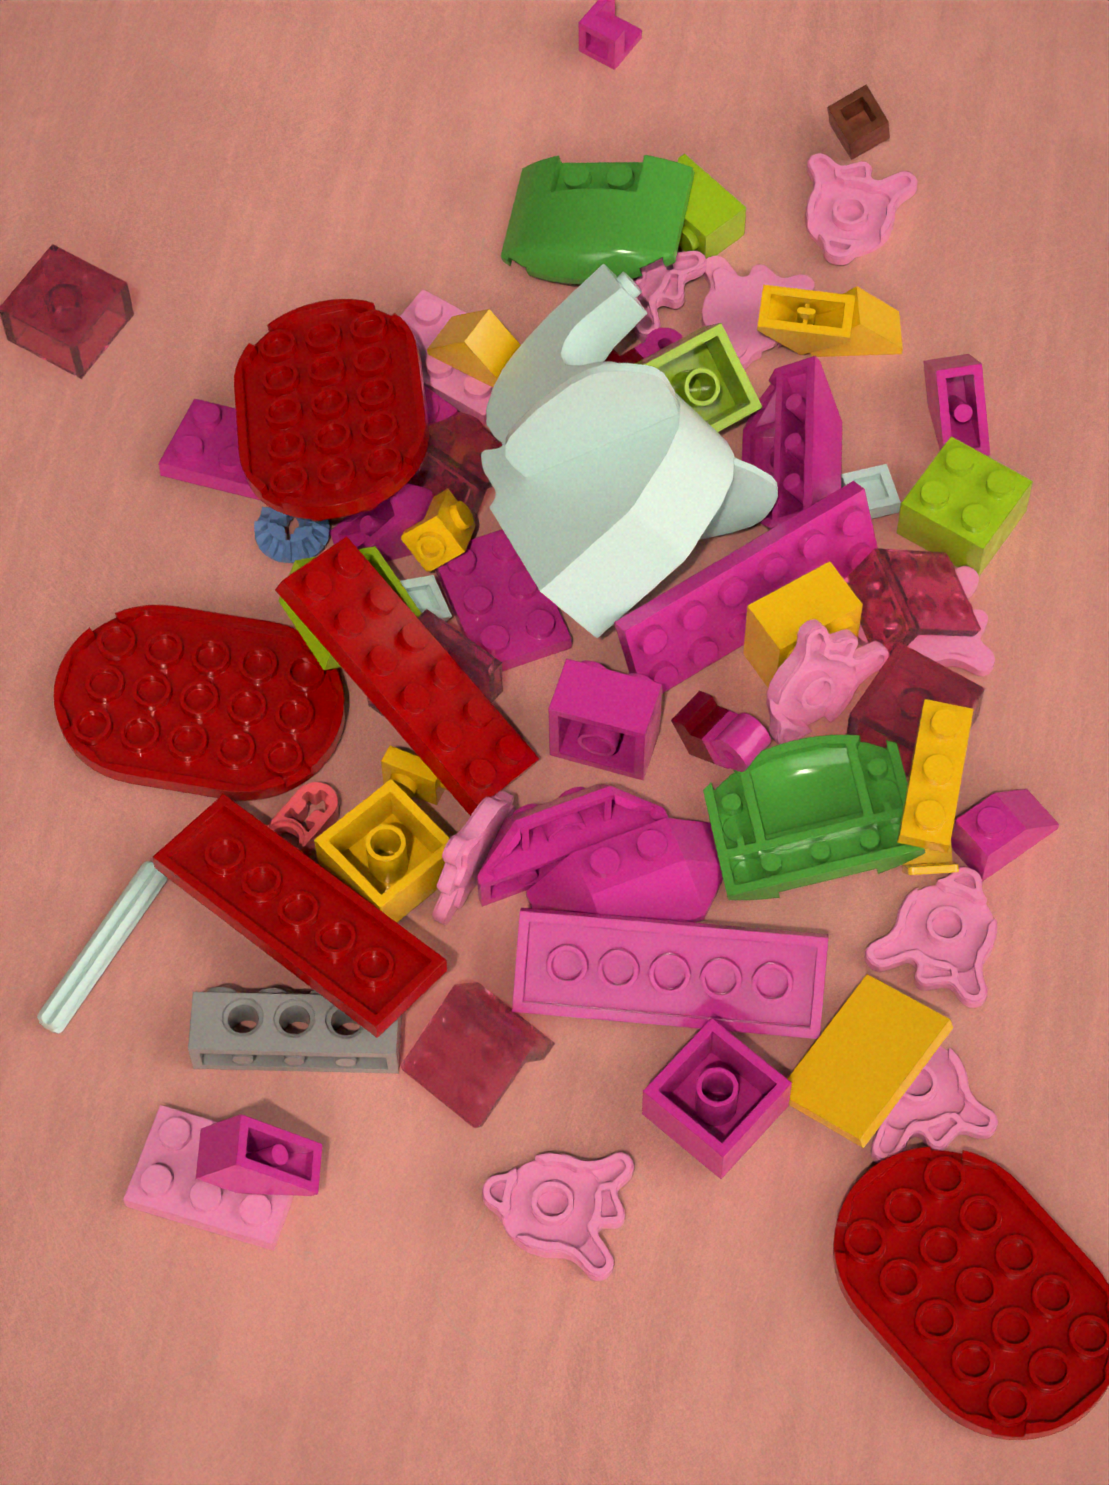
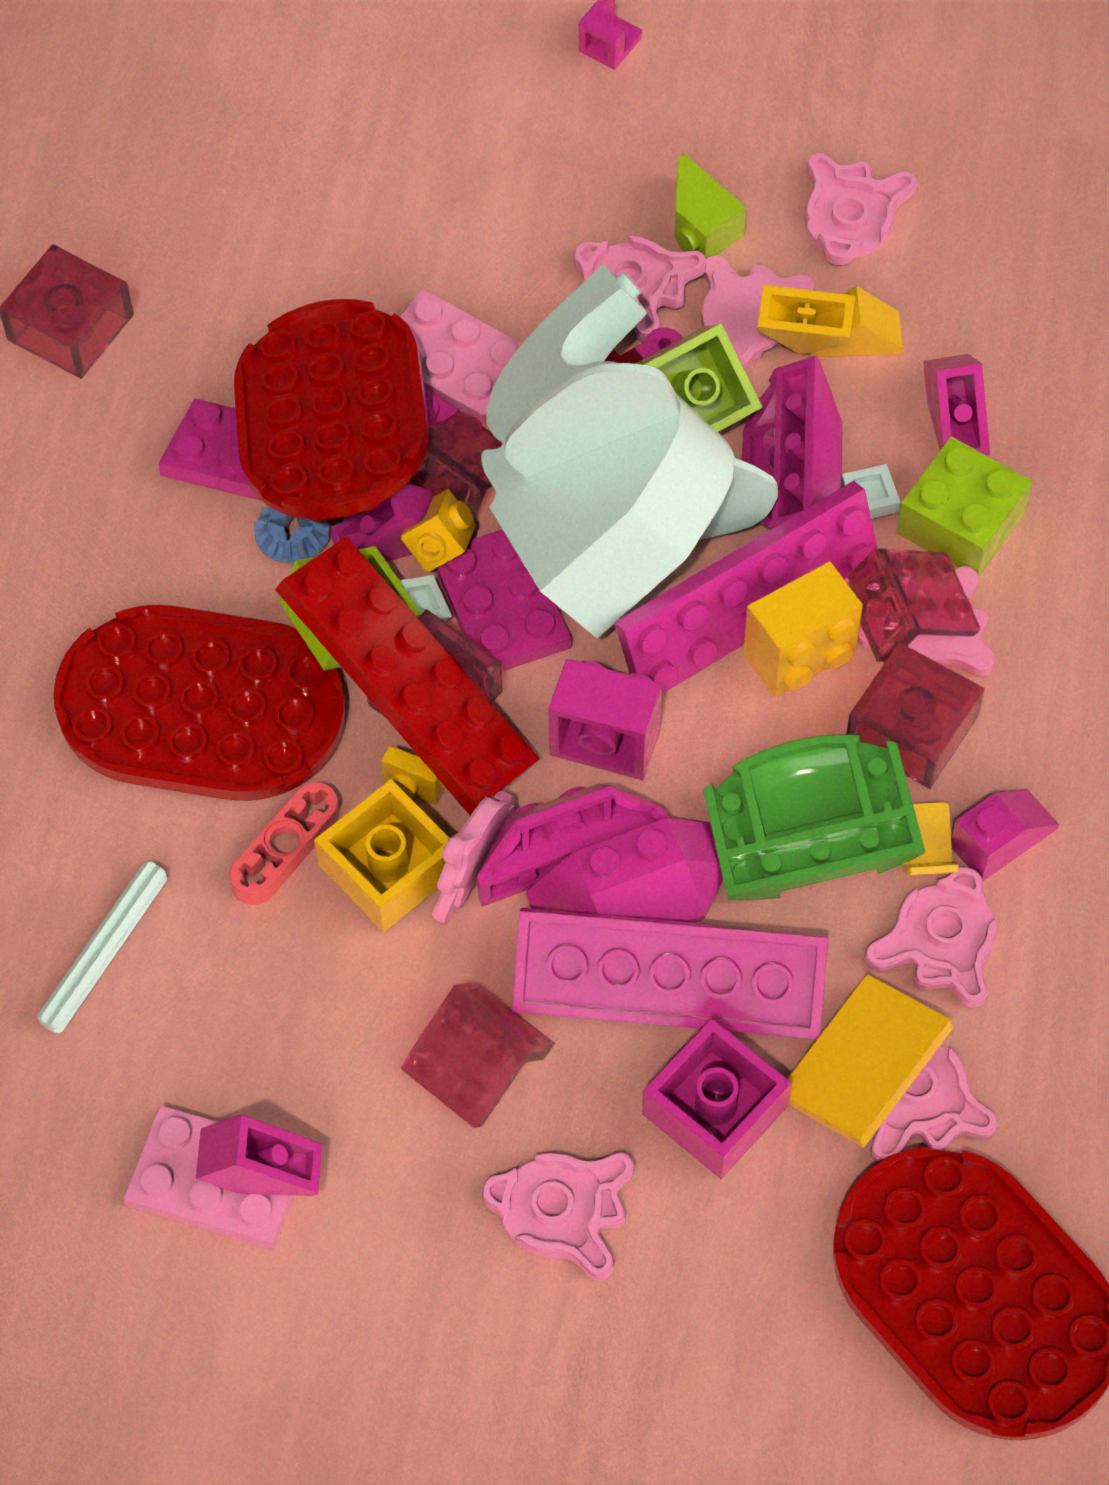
red plate [153,794,447,1038] -> none
light grey brick [188,987,402,1074] -> none
yellow slope [427,309,521,387] -> none
bright green slope [501,155,695,284] -> none
leg [671,691,771,772] -> none
bright pink tile [766,619,890,745] -> none
copper brick [827,84,890,160] -> none
yellow plate [897,699,974,853] -> none

